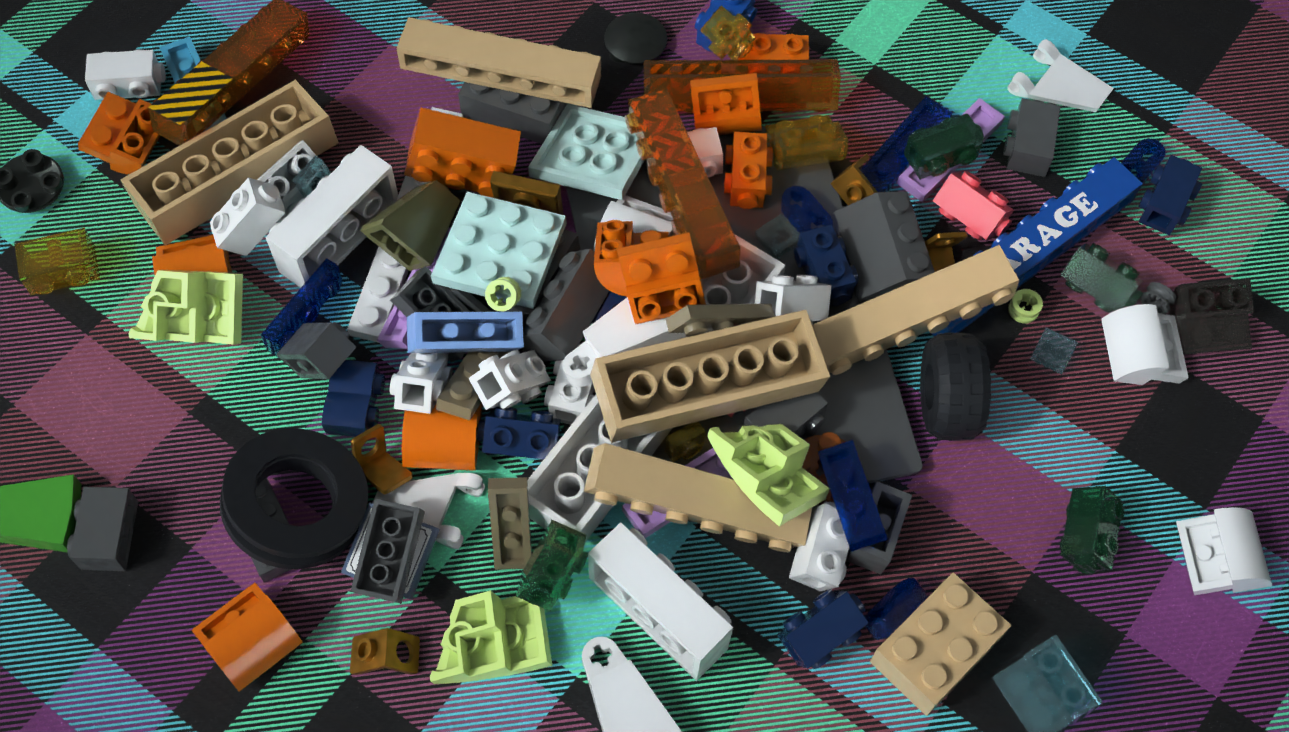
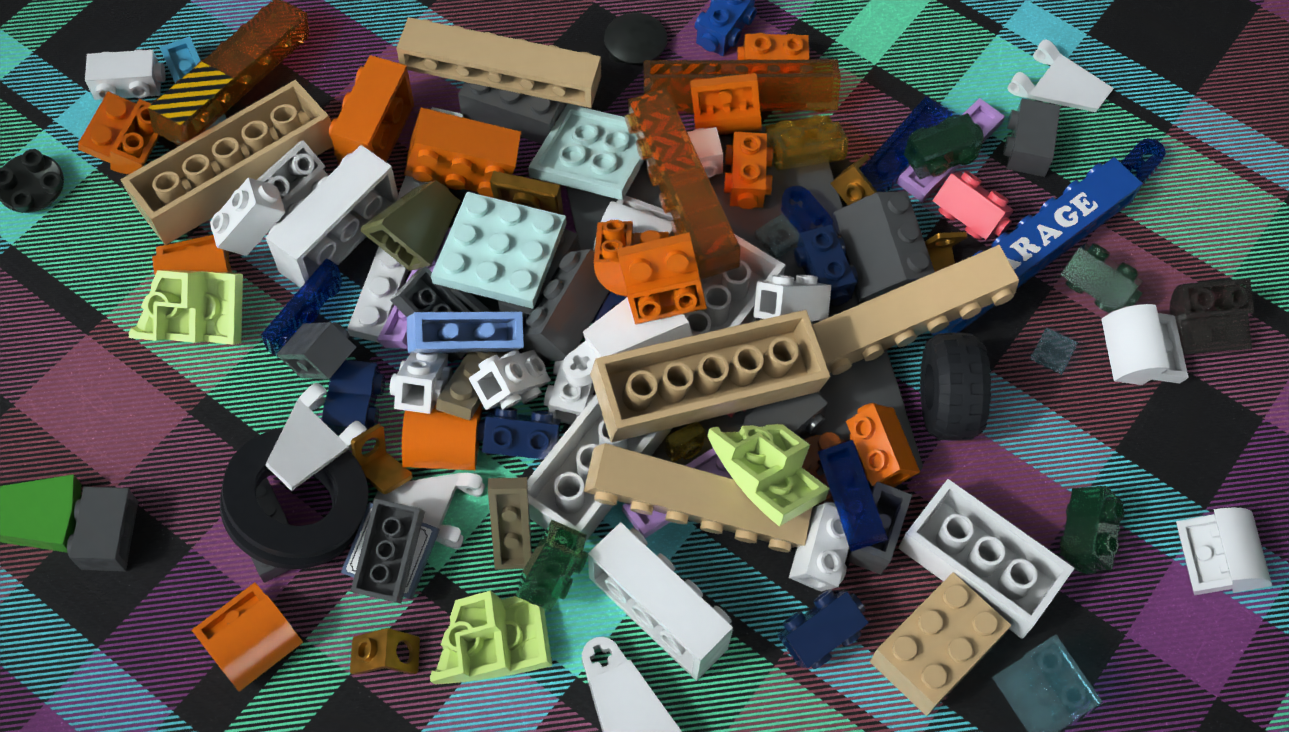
clear yellow brick [14,228,100,295] -> none
clear light blue tile [292,156,331,199] -> none
yellowish green bush [485,277,521,311] -> none
dark tan plate [665,304,775,337] -> none
clear yellow brick [700,5,756,63] -> none
clear blue beam [865,578,927,640] -> none
yellowish green bush [1008,289,1043,324] -> none
dark blue brick [1138,155,1202,236] -> none
dark grey bush [1140,282,1177,315] -> none
none -> white flag [266,383,367,491]
none -> orange brick [329,55,414,165]
none -> orange brick [846,403,920,488]
none -> white brick [898,479,1075,639]

